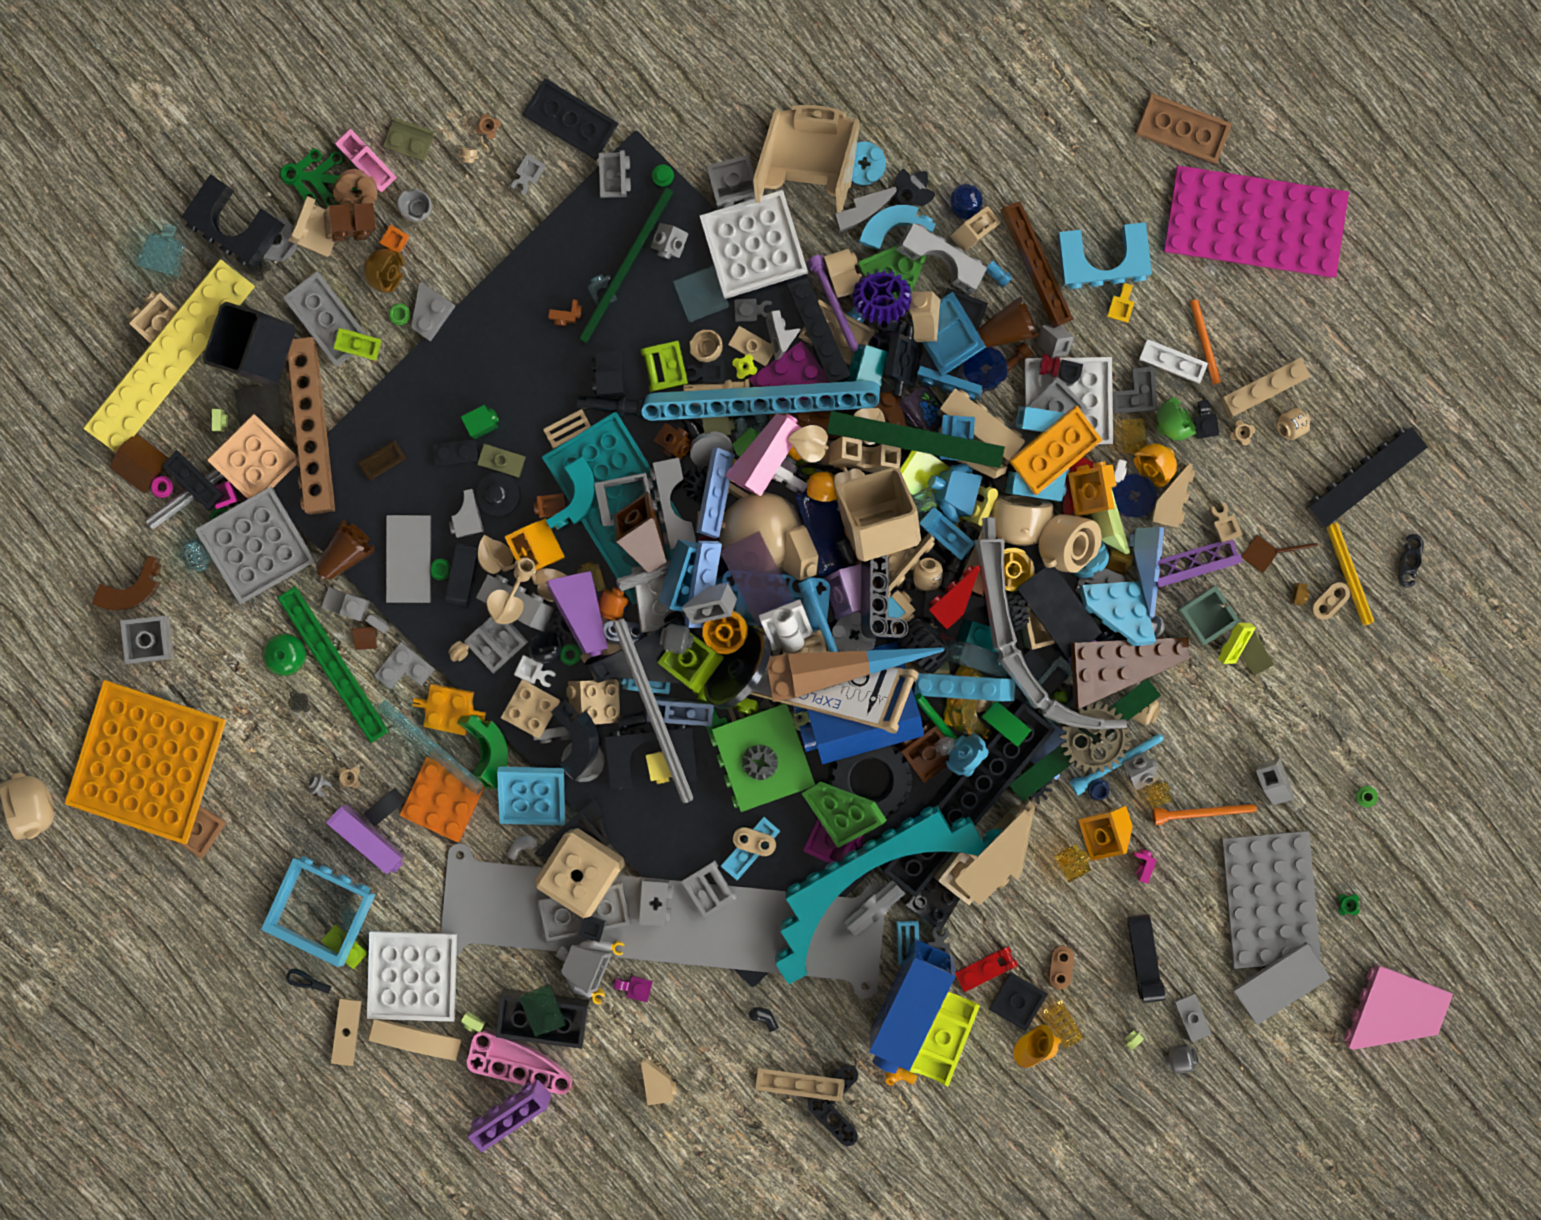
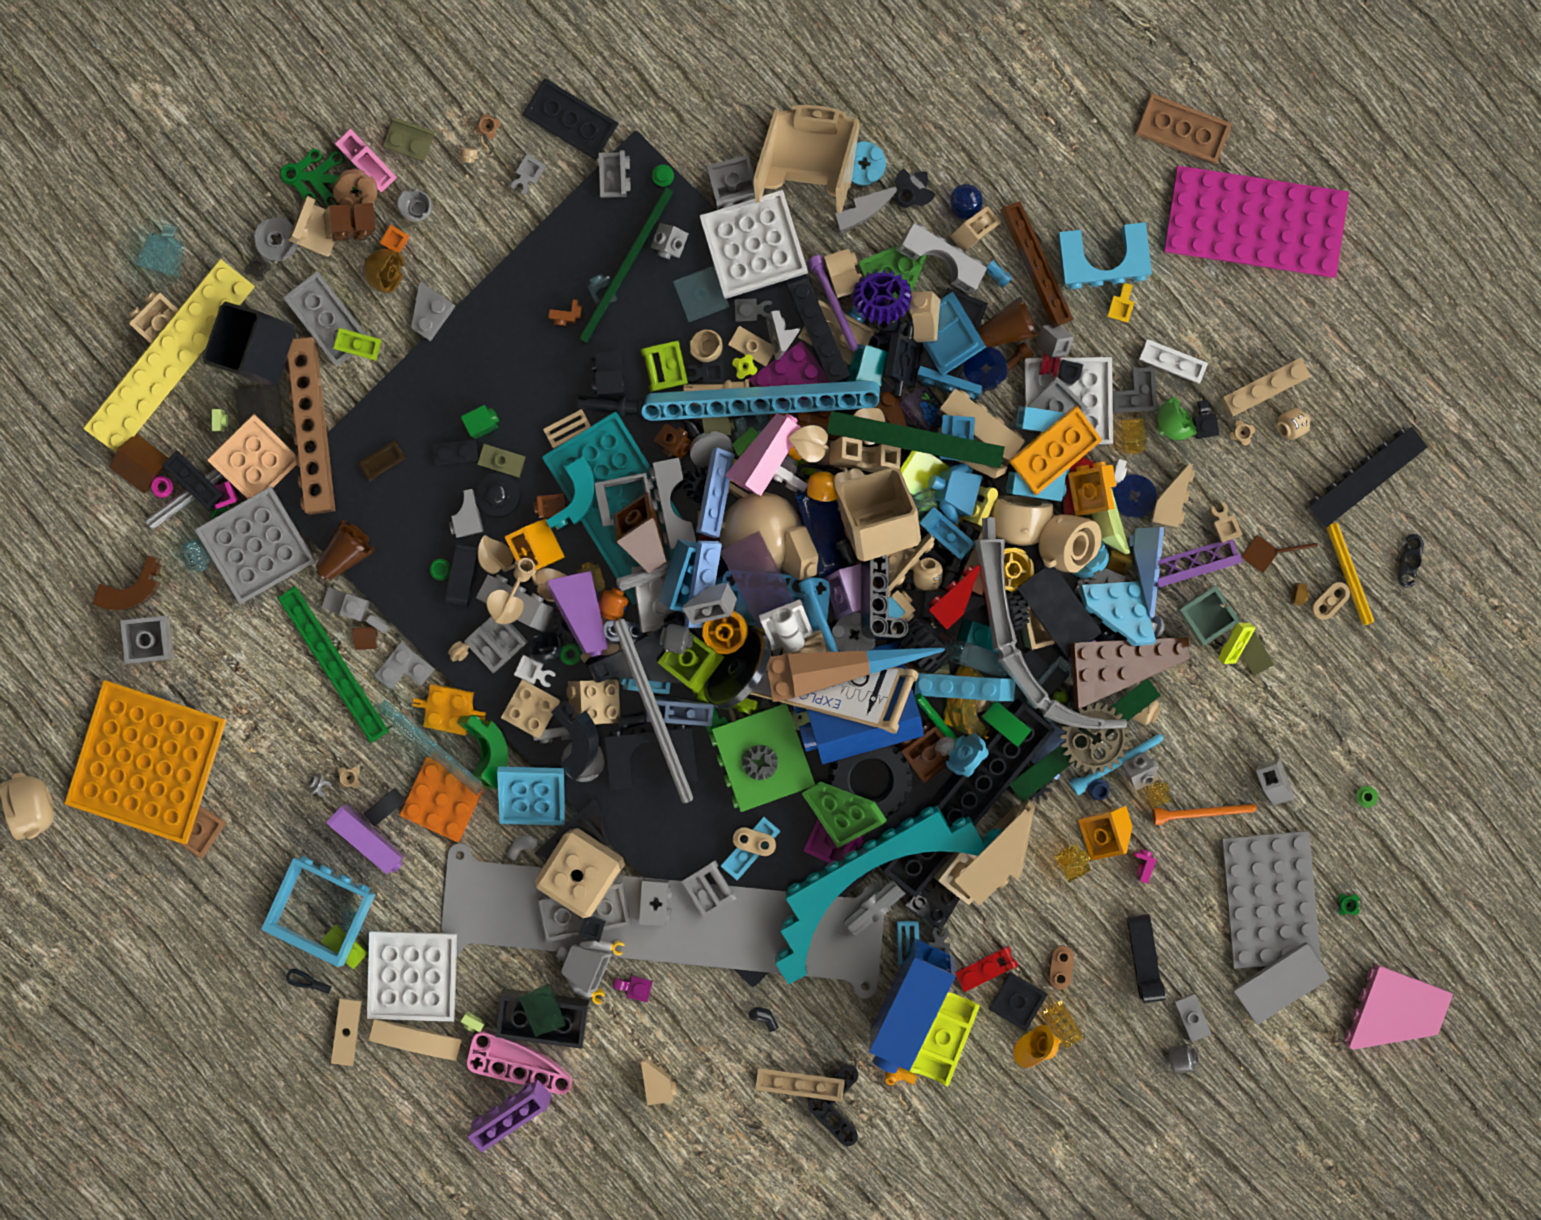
black arch [181,174,285,268] -> none
green cylinder [262,634,307,676] -> none
clear smoke plate [288,691,310,713] -> none
light grey tile [386,515,431,603] -> none
bright green plate [389,304,411,326] -> none
light yellow brick [646,751,672,784] -> none
medium azure arch [859,205,936,251] -> none
yellowish green plate [1124,1030,1144,1050] -> none
light orange cylinder [1134,443,1177,487] -> none
orange bar [1189,299,1221,385] -> none

